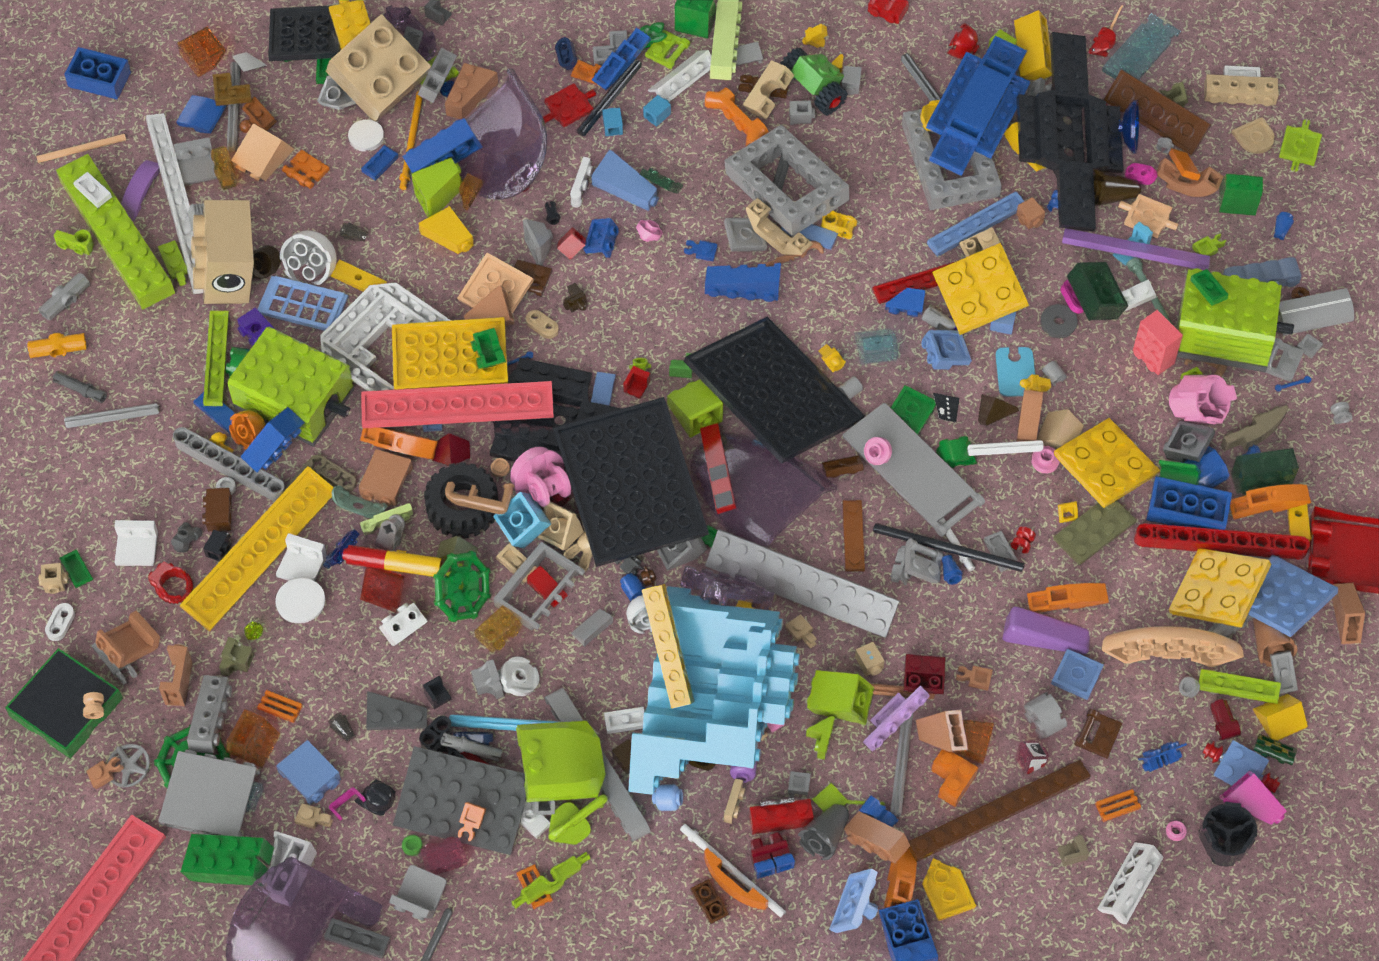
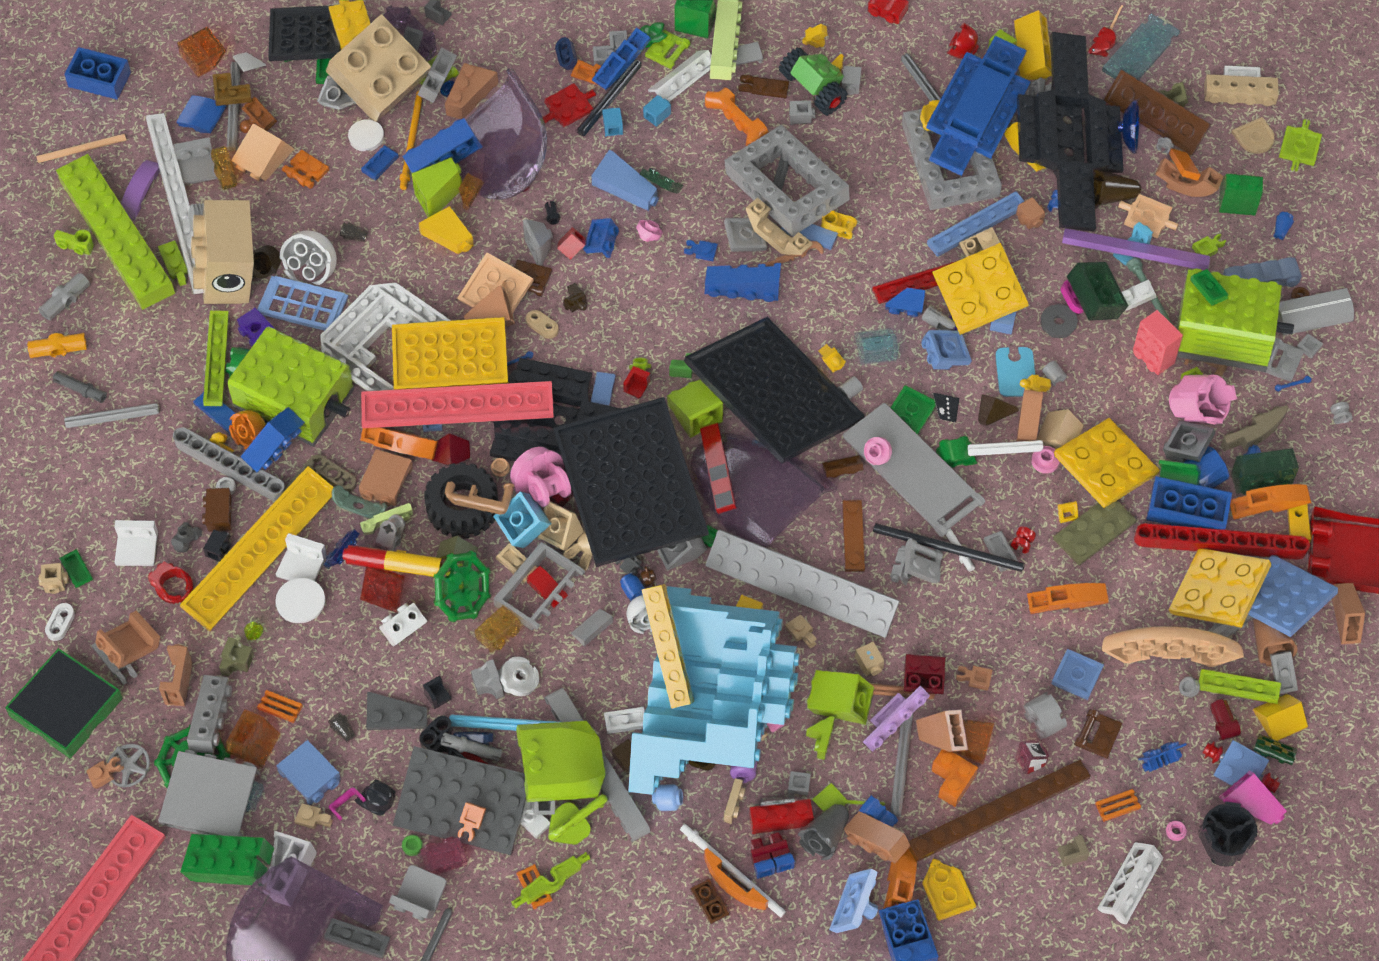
white plate [73,172,112,208] -> none
light nougat wheel [83,692,104,719] -> none
yellow tile [331,259,387,292] -> none
green cylinder [470,328,506,369] -> none
white plate [570,157,593,208] -> none
clear purple plate [680,566,775,611] -> none
tan arch [743,61,794,119] -> none
blue cone [941,555,963,585] -> none
medium lavender piece [1003,607,1090,655] -> none
dark pink plate [1125,163,1158,185] -> none

